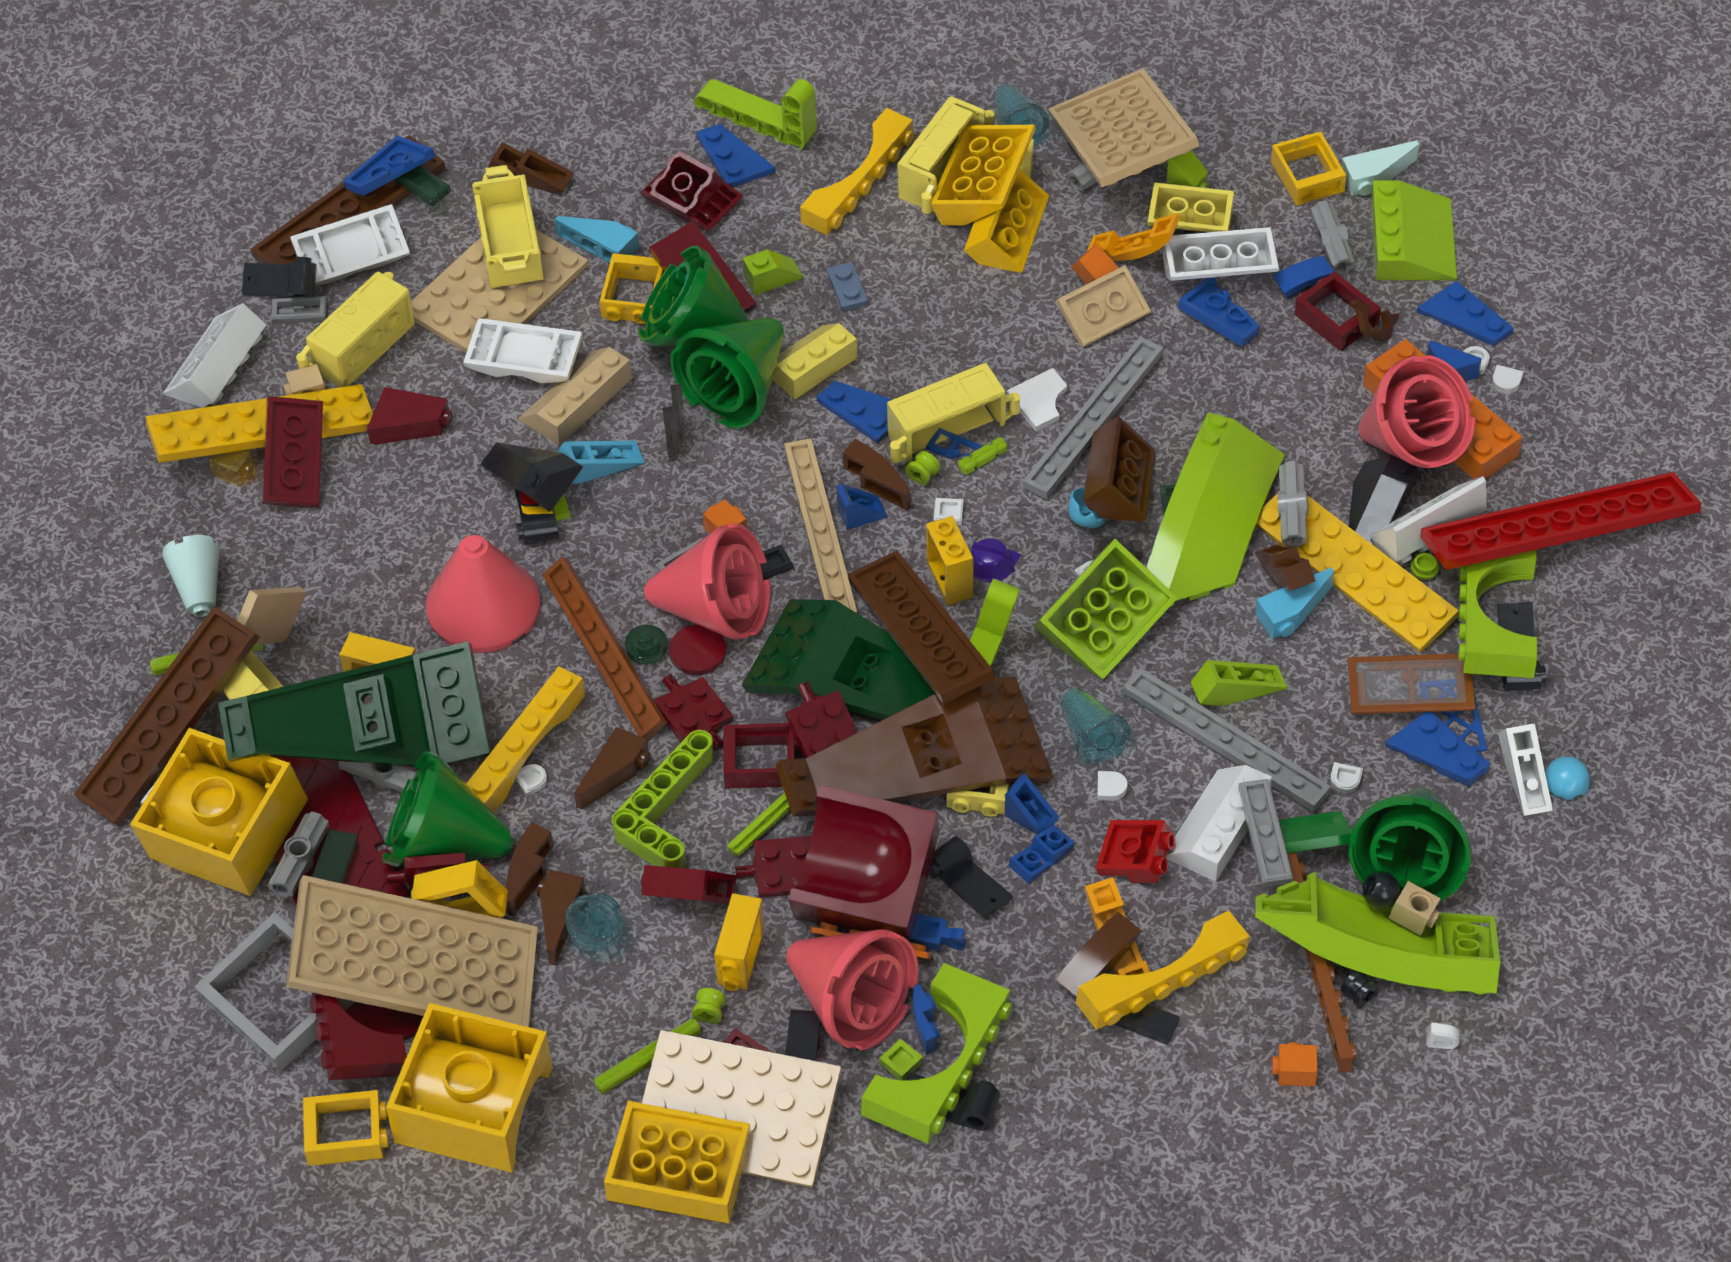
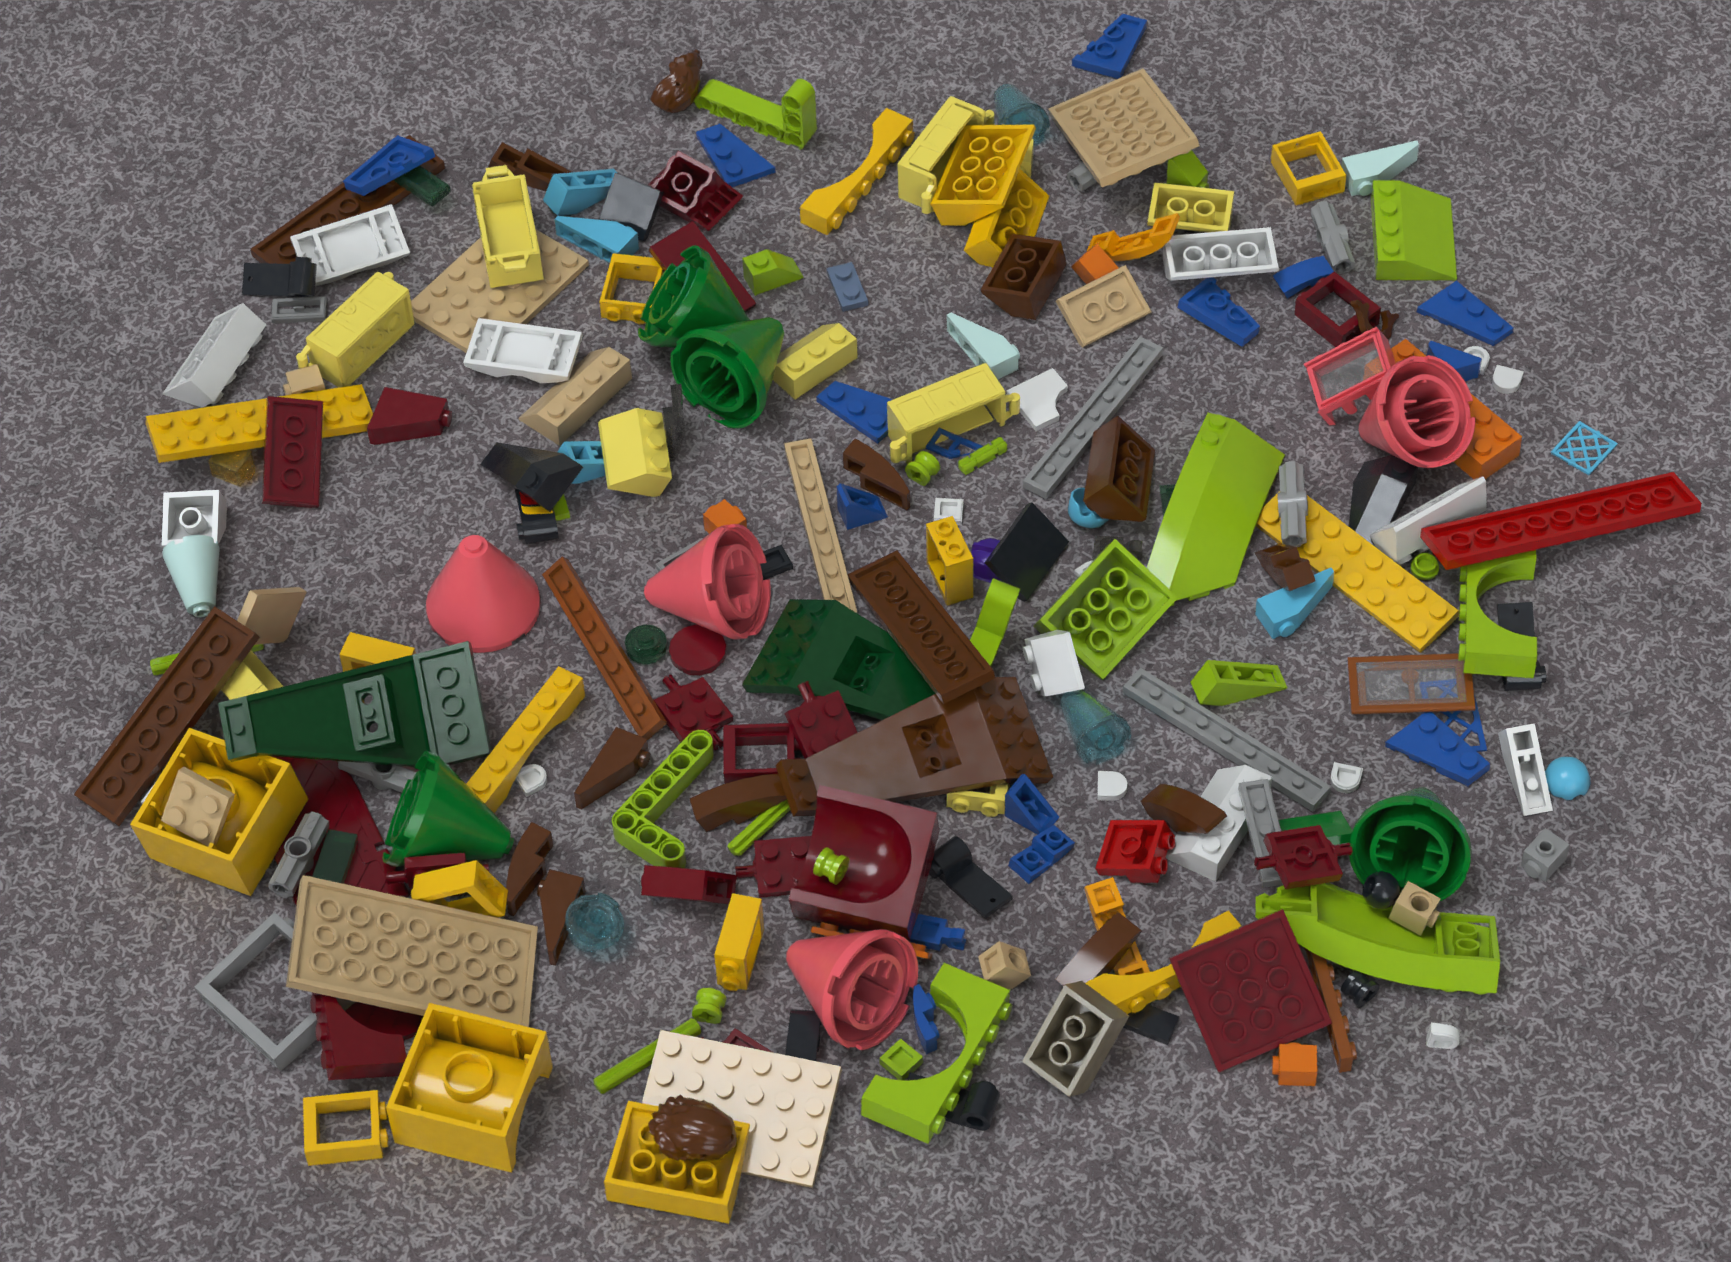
none -> tan plate [161,767,235,846]
none -> white slope [162,490,227,547]
none -> medium azure slope [543,169,617,216]
none -> light yellow slope [598,408,672,497]
none -> tile [599,173,664,242]
none -> reddish brown piece [648,1094,737,1161]
none -> reddish brown piece [650,49,703,113]
none -> reddish brown slope [690,774,787,832]
none -> lime wheel [813,847,850,885]
none -> light aqua slope [947,313,1020,379]
none -> tan brick [978,941,1031,989]
none -> reddish brown slope [980,234,1067,320]
none -> black tile [985,502,1069,602]
none -> dark tan brick [1022,981,1129,1097]
none -> white slope [1023,630,1085,696]
none -> blue wing [1072,14,1147,79]
none -> reddish brown slope [1140,784,1227,834]
none -> dark red plate [1169,909,1332,1073]
none -> dark red plate [1254,825,1352,890]
none -> window [1304,327,1396,426]
none -> light grey brick [1521,828,1570,882]
none -> medium azure window [1551,421,1618,475]

